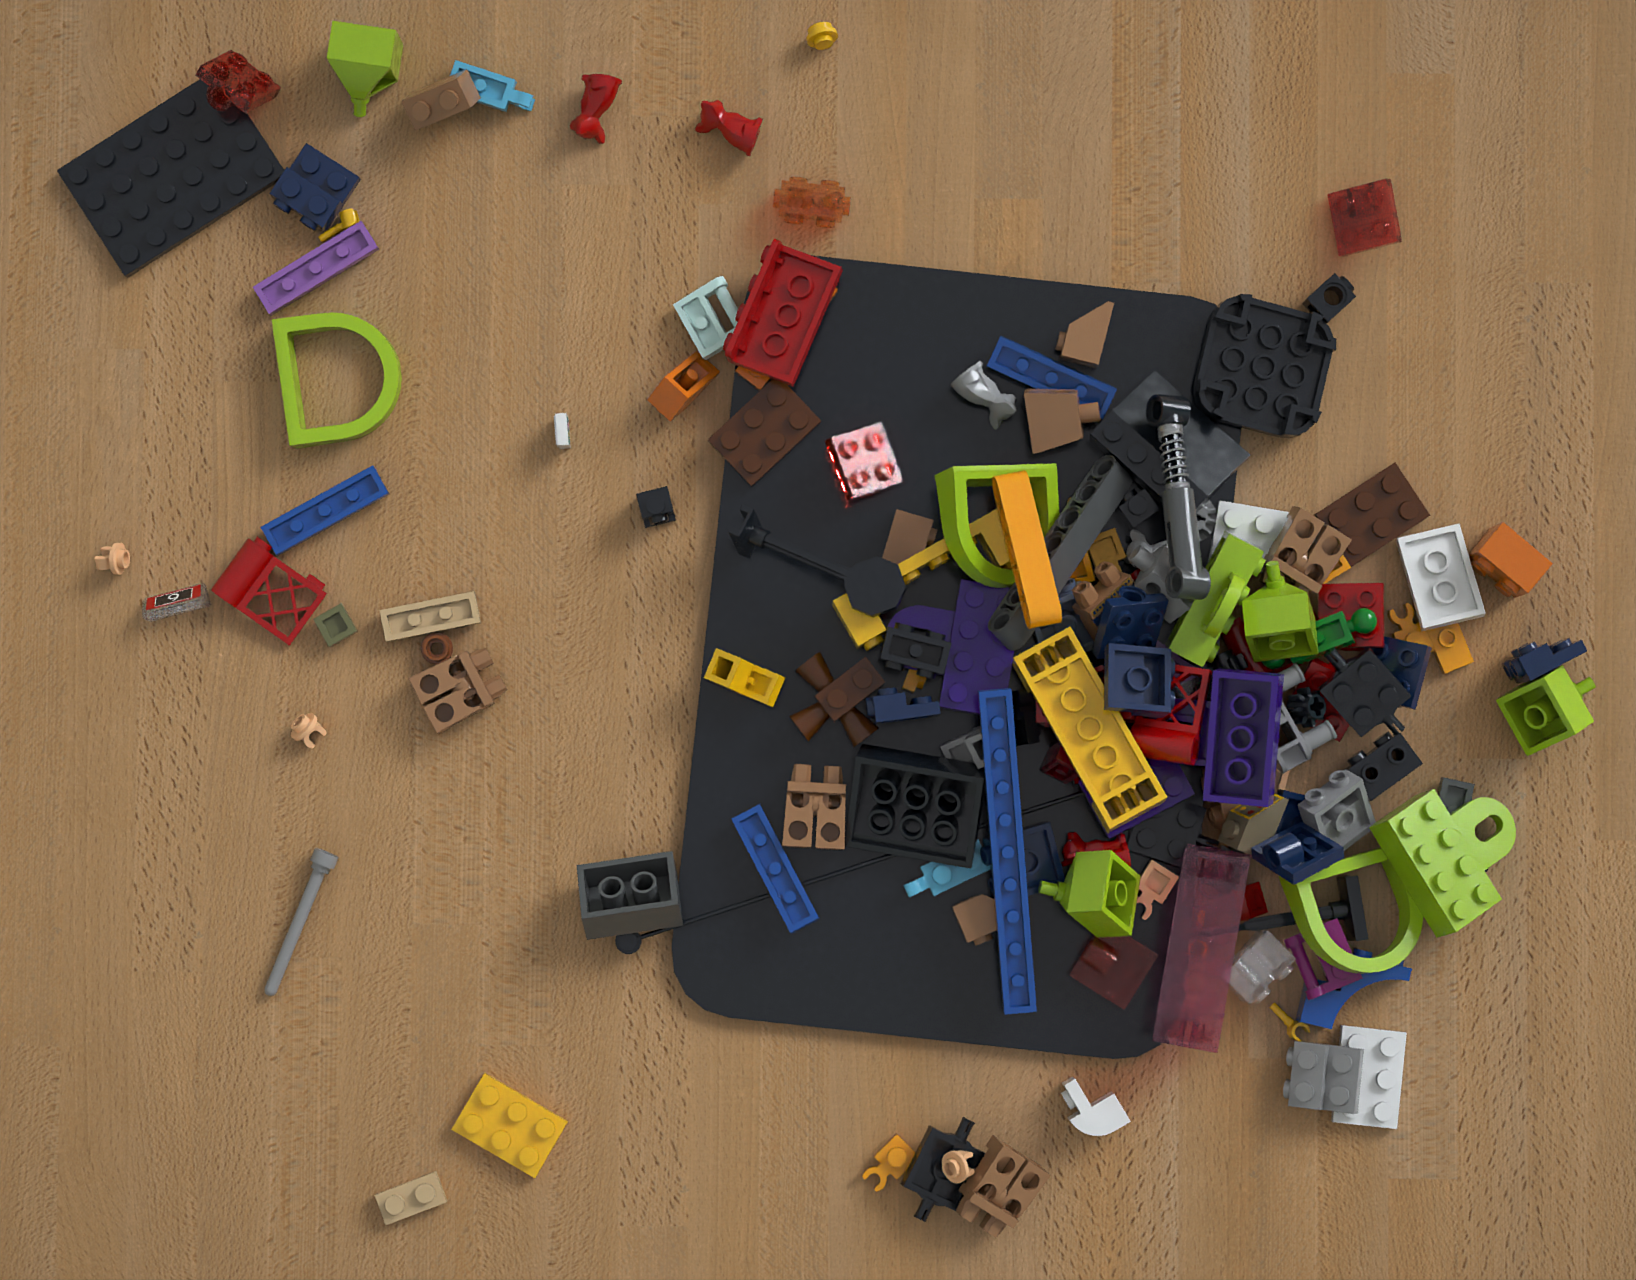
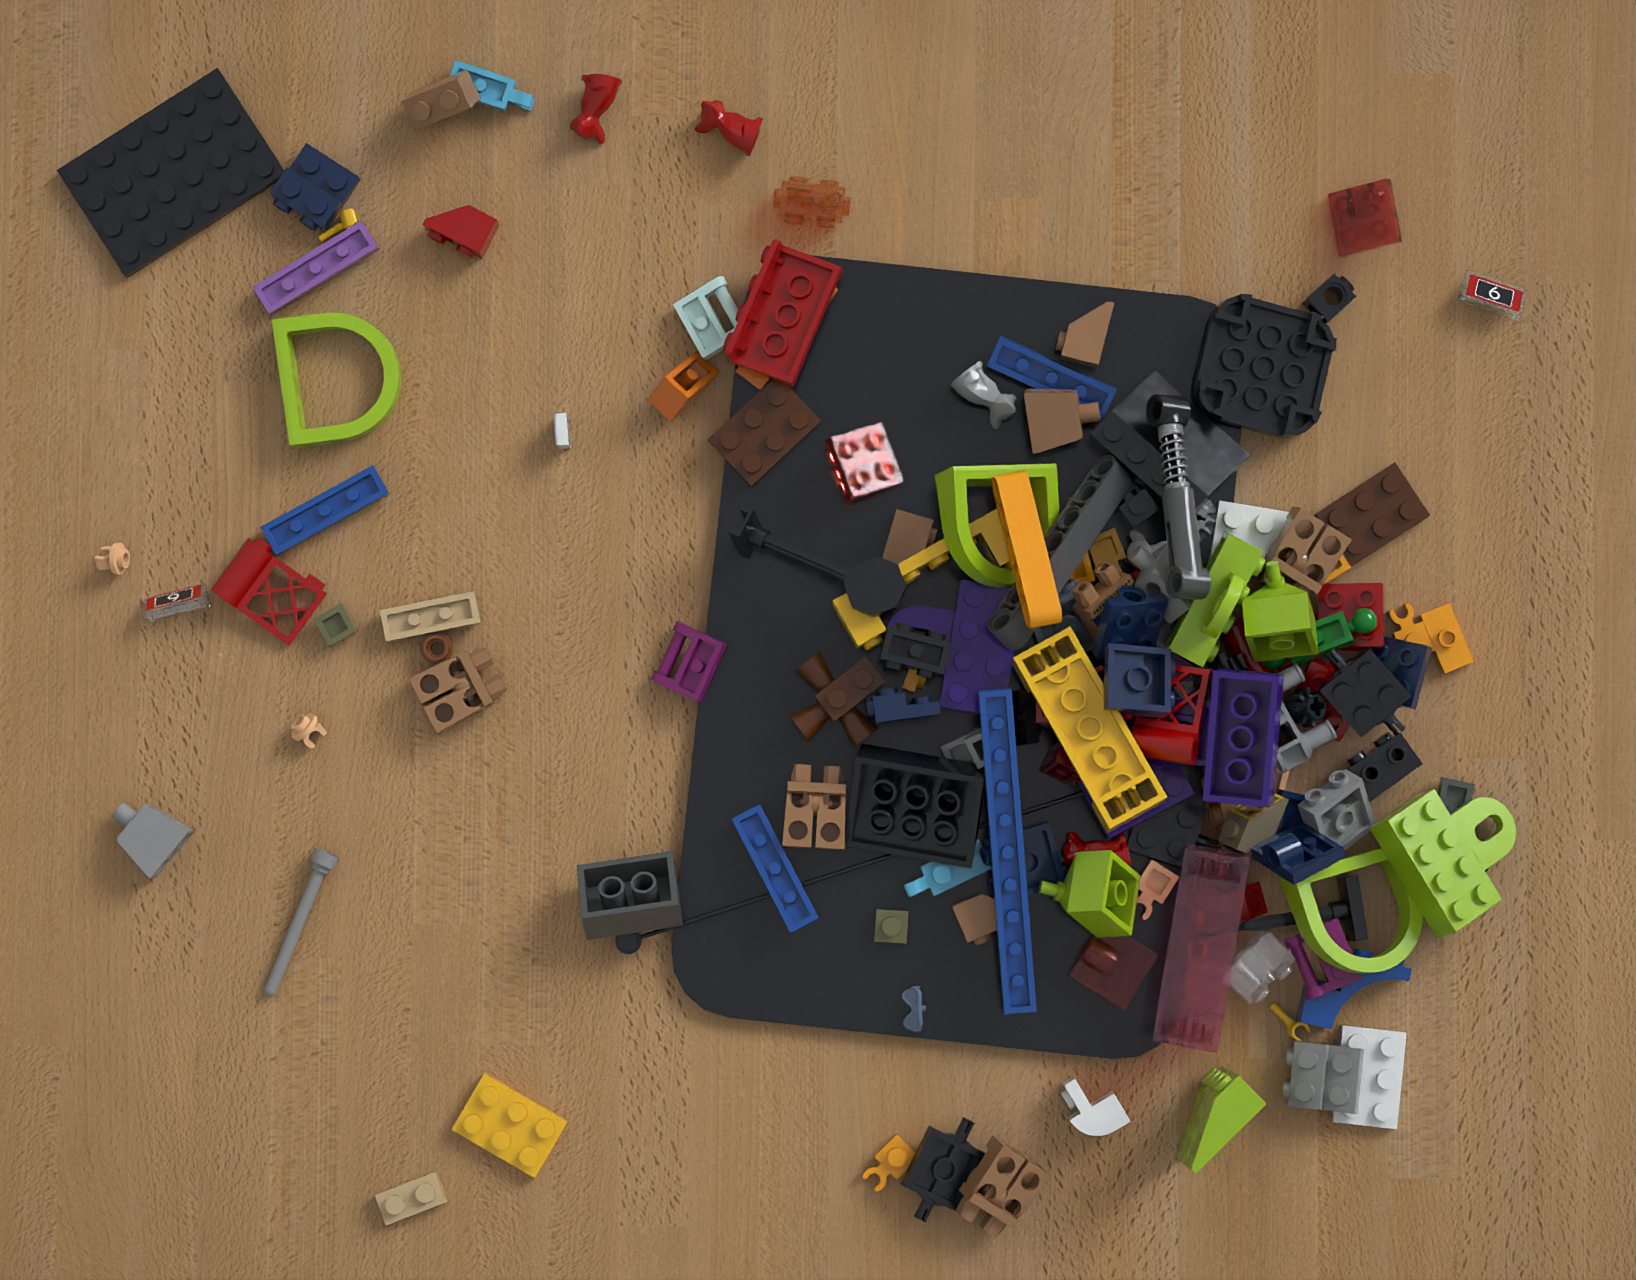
clear red plate [195,50,281,114] -> none
lime piece [327,21,403,117] -> none
black brick [636,486,676,528] -> none
yellow brick [704,648,785,707] -> none
yellow plate [806,22,838,50] -> none
light nougat plate [942,1150,975,1184] -> none
white plate [1396,523,1486,631] -> none
orange brick [1468,522,1553,598] -> none
lime piece [1496,665,1596,756] -> none
dark blue plate [1502,638,1587,684] -> none
none -> light grey torso [112,802,195,878]
none -> red slope [422,205,499,259]
none -> magenta plate [651,621,727,703]
none -> olive plate [874,909,909,944]
none -> sand blue piece [902,986,926,1032]
none -> lime slope [1176,1066,1266,1174]
none -> slope [1457,270,1527,320]

